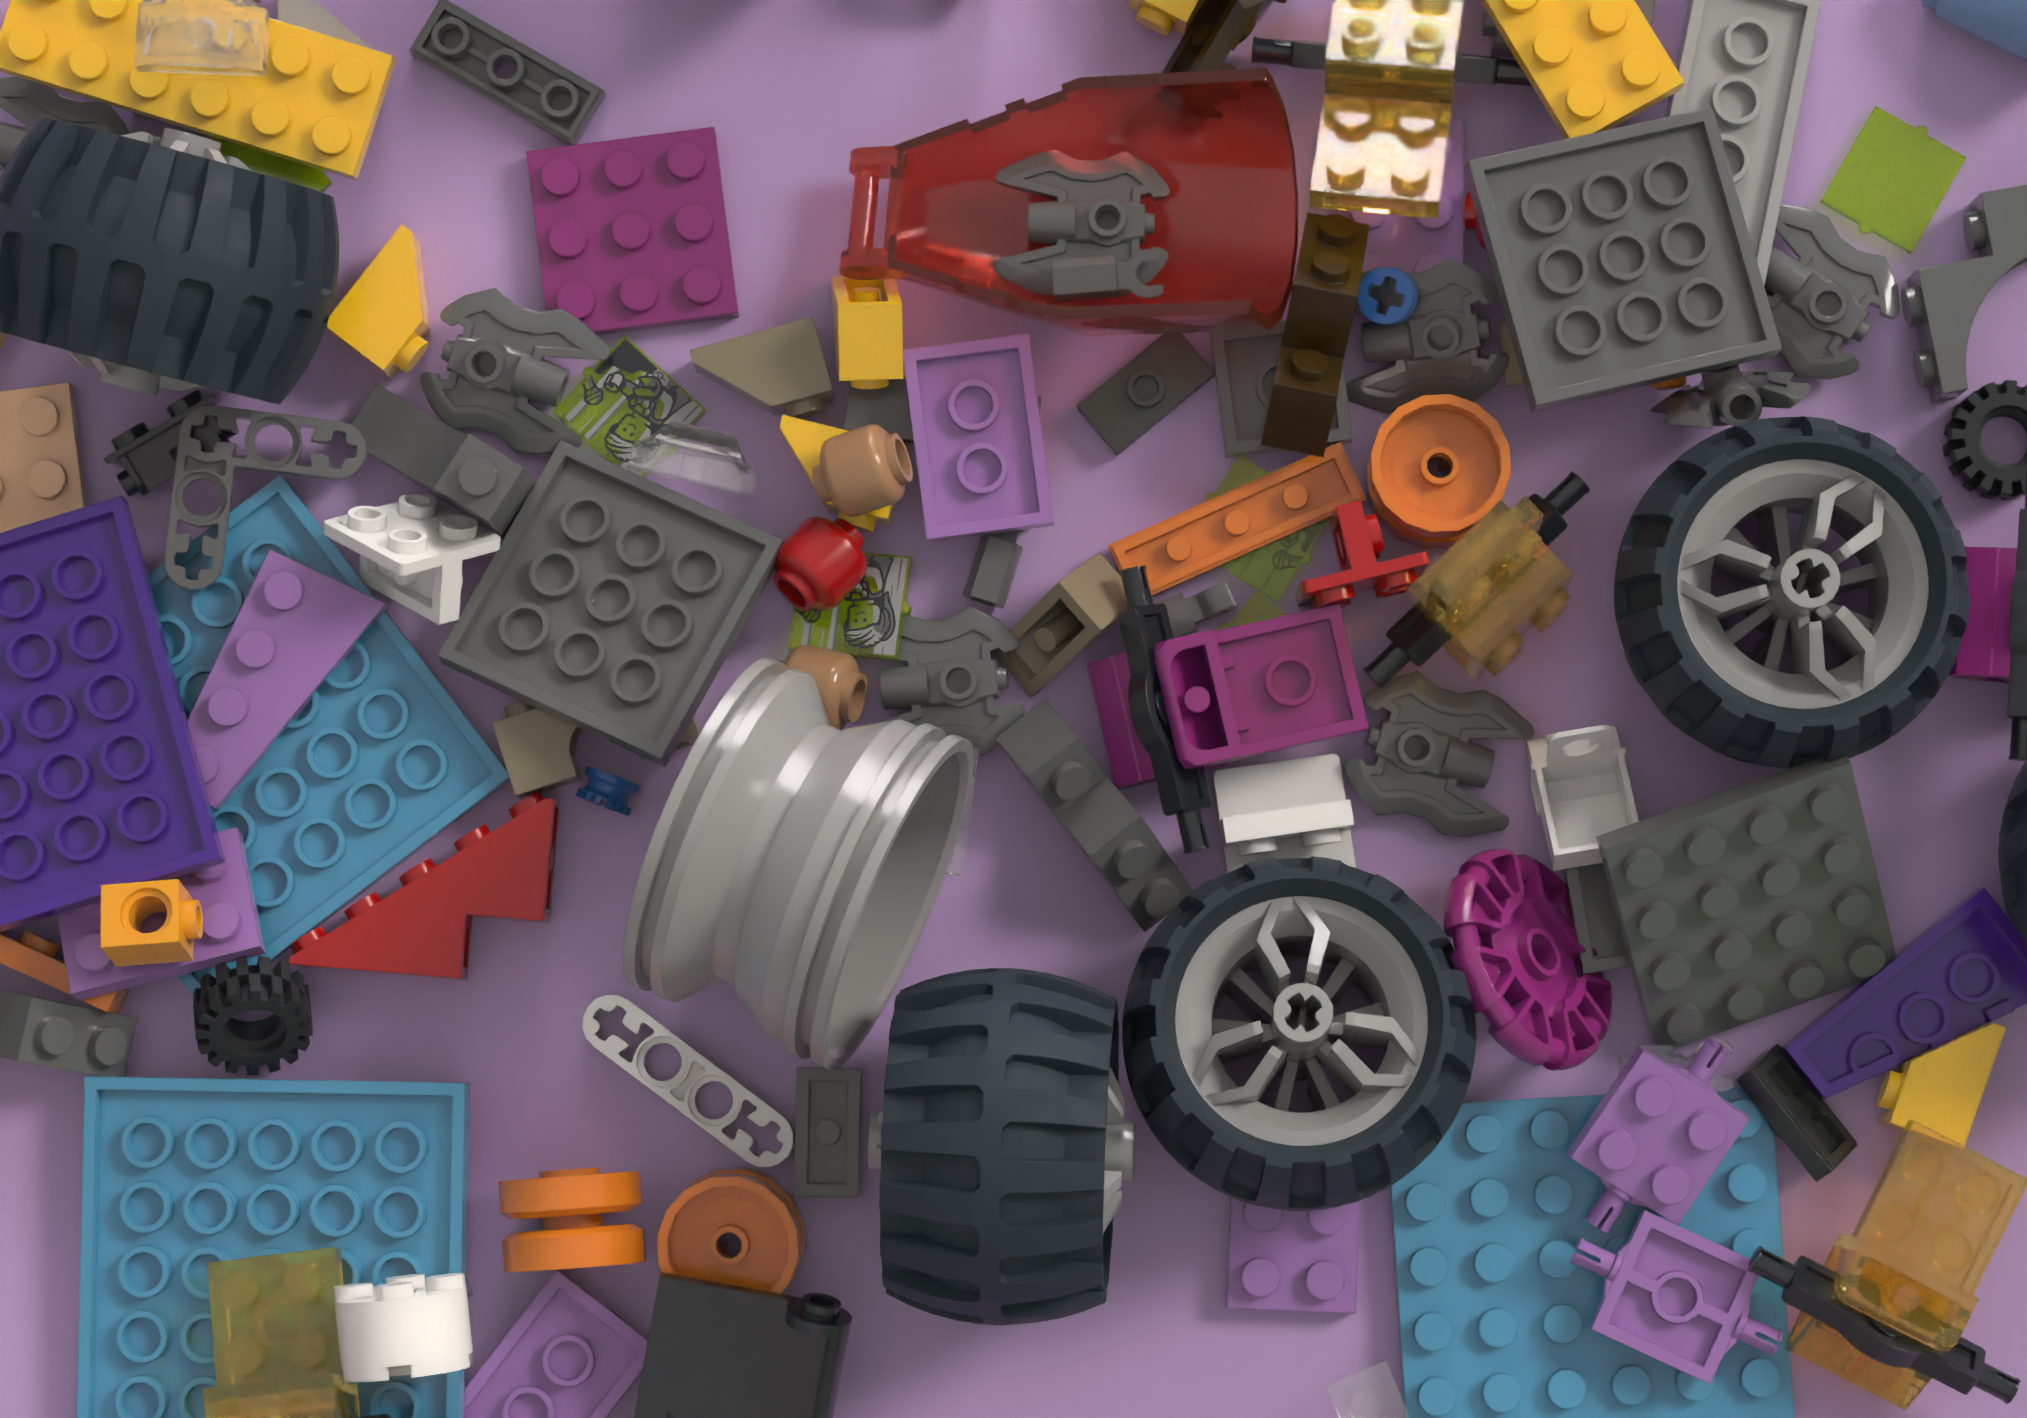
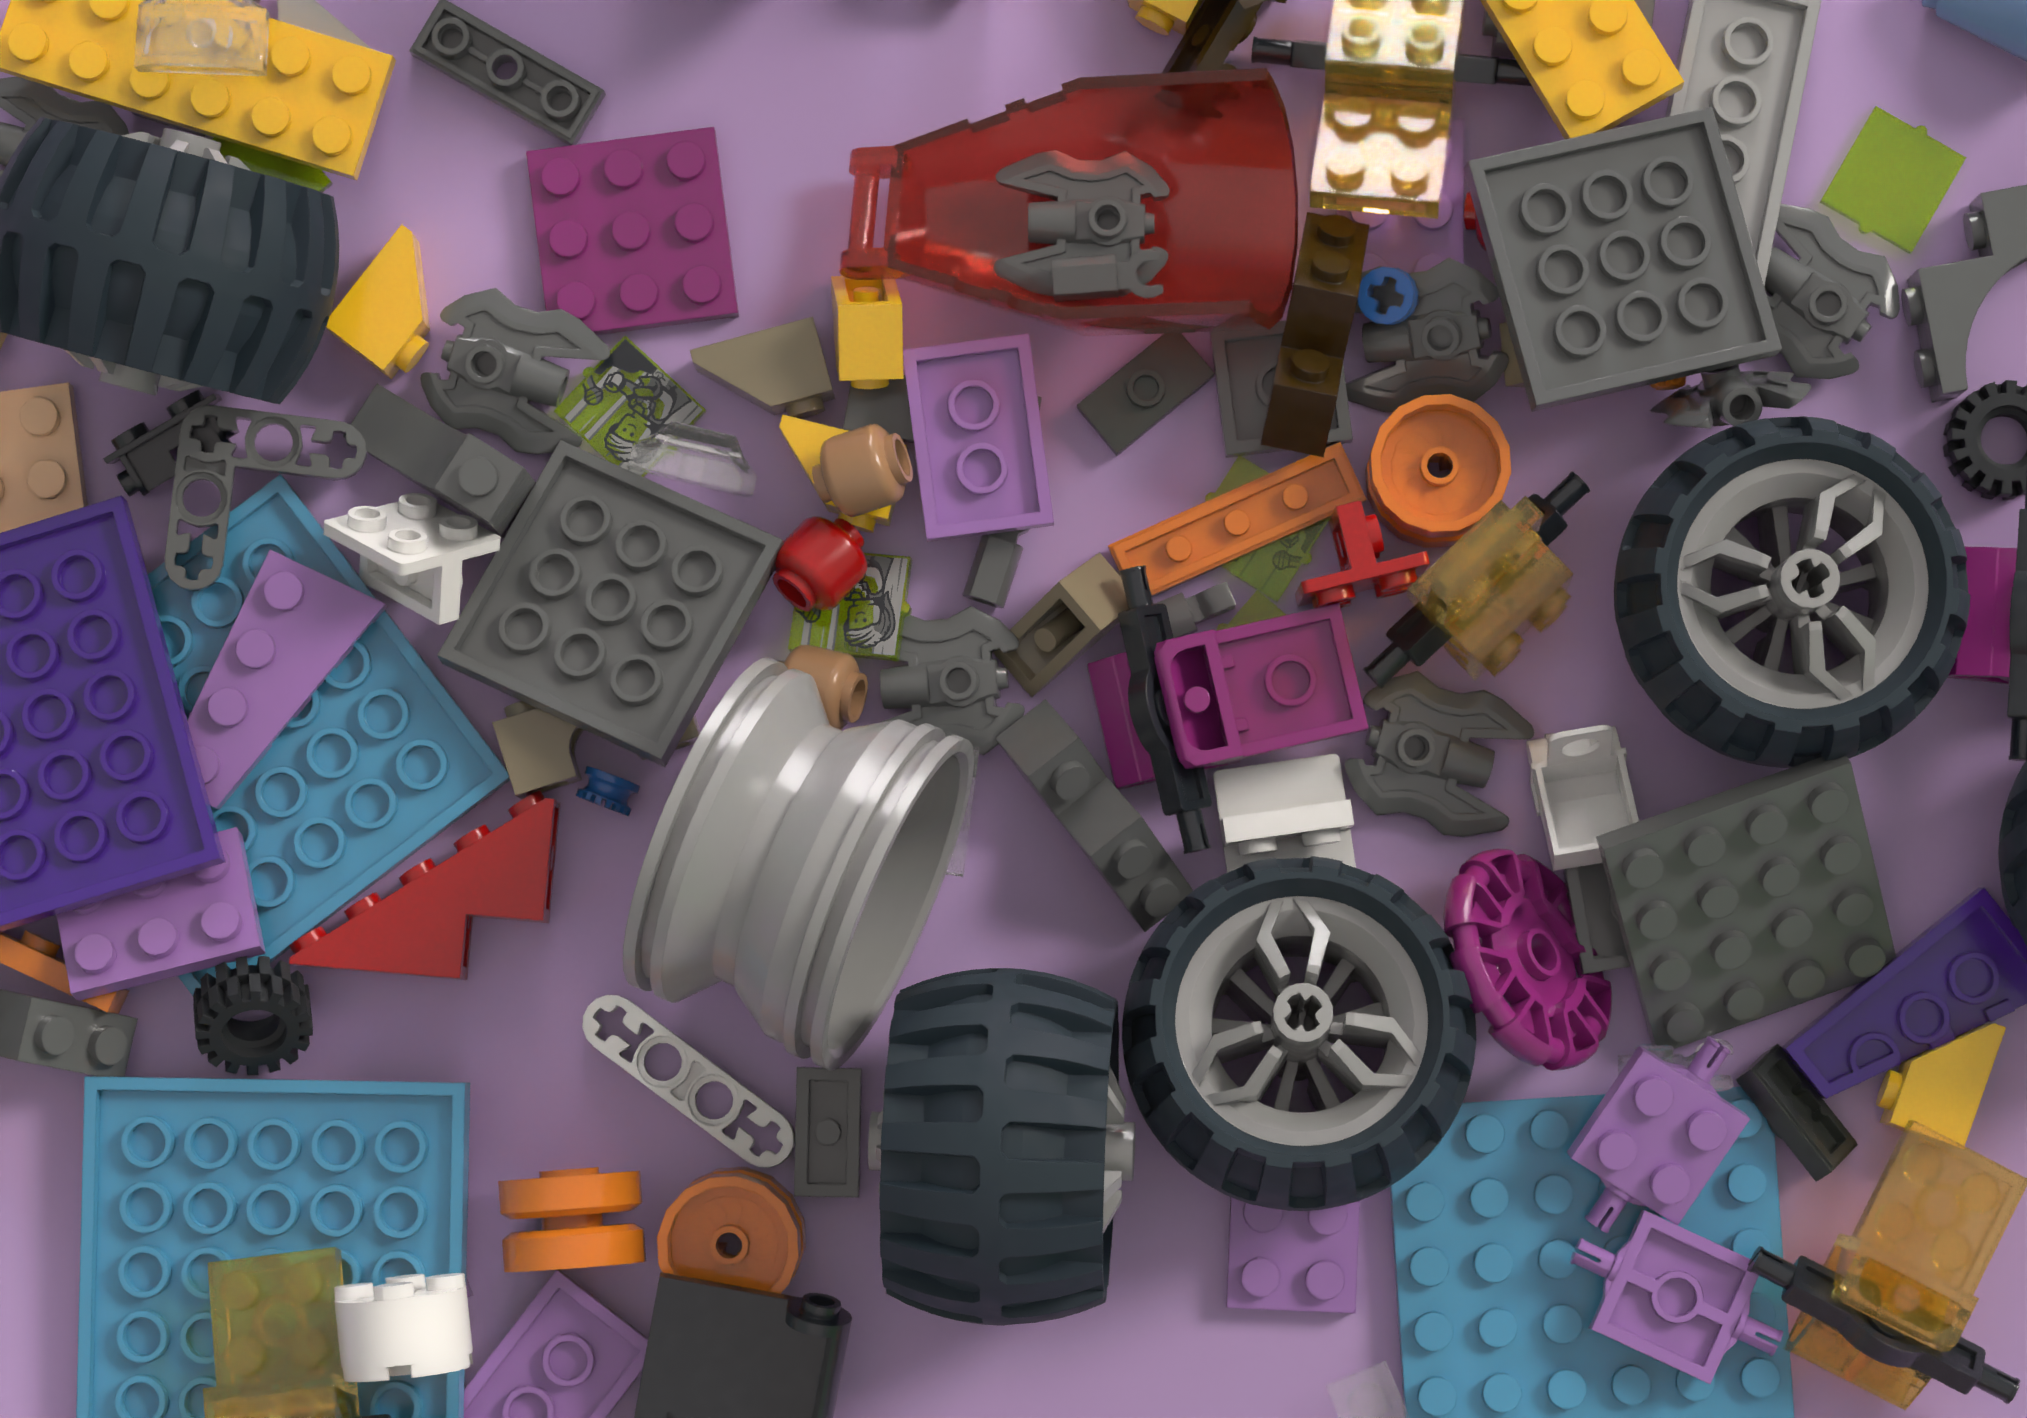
light orange brick [101,879,203,967] -> none

